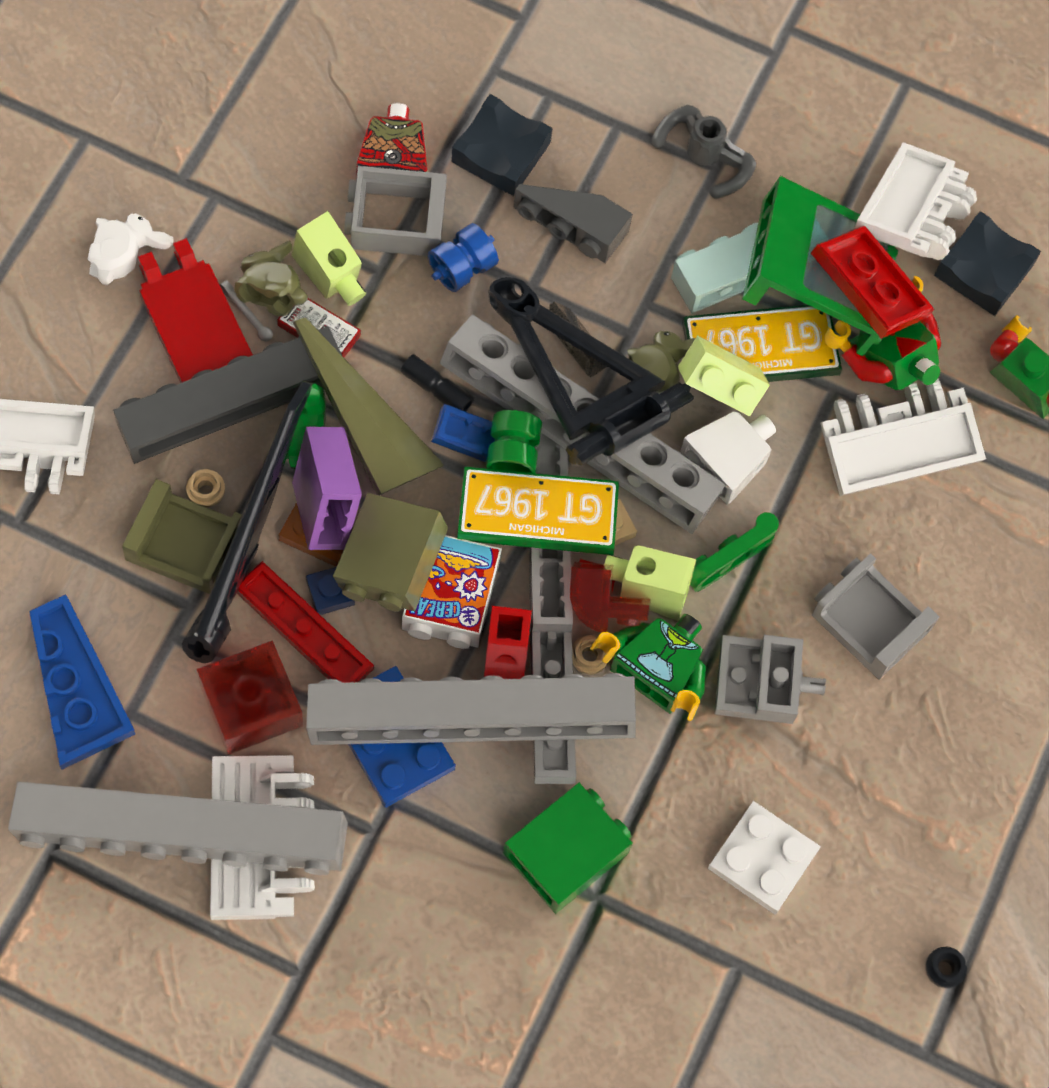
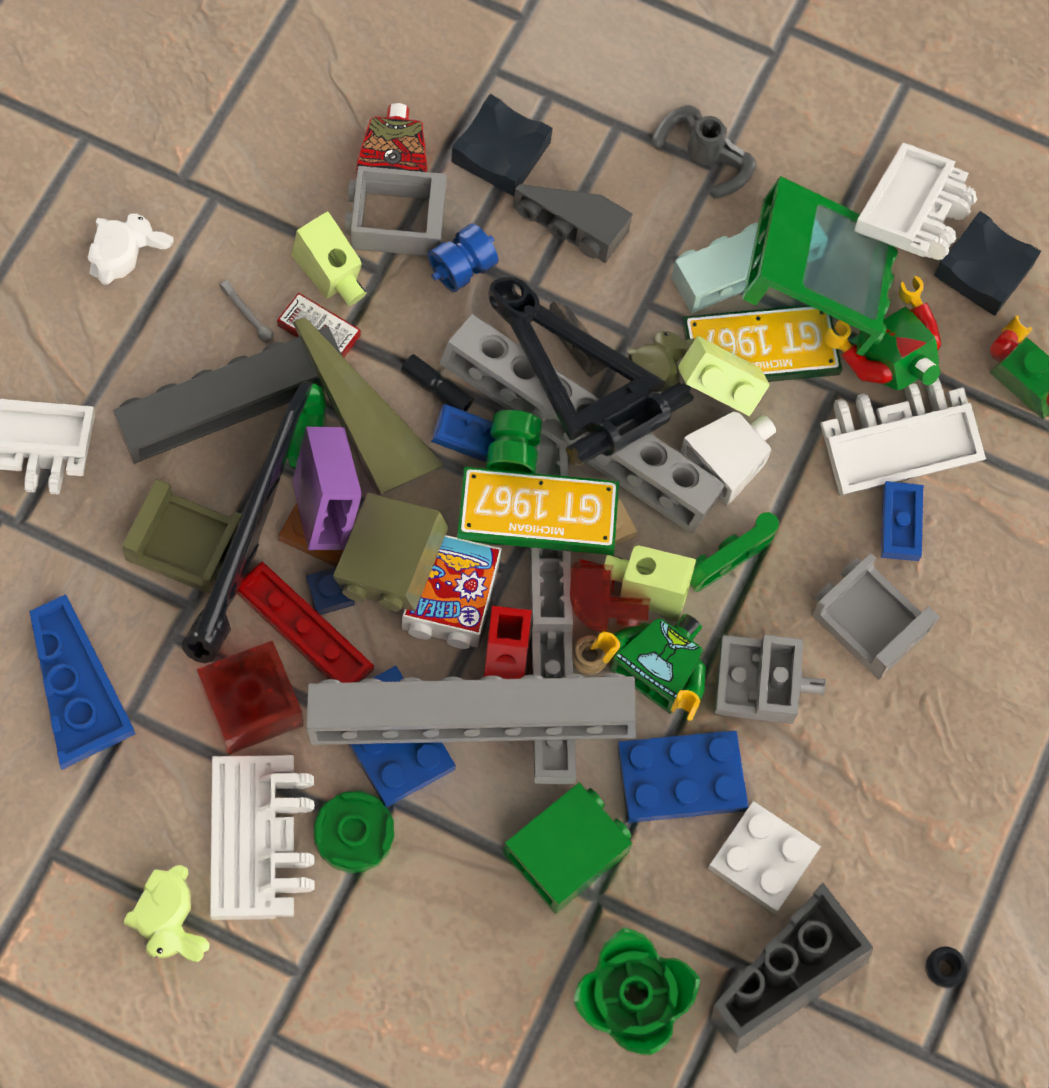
light grey brick [8,782,348,875] -> none
red tile [138,238,253,383] -> none
tan plate [186,469,225,507] -> none
olive animal [234,241,308,317] -> none
red tile [811,226,935,339] -> none
none -> yellowish green animal [124,865,209,962]
none -> green tile [314,791,394,873]
none -> green brick [574,928,700,1055]
none -> blue plate [617,730,749,823]
none -> dark grey wedge [711,882,874,1054]
none -> blue plate [881,481,924,561]

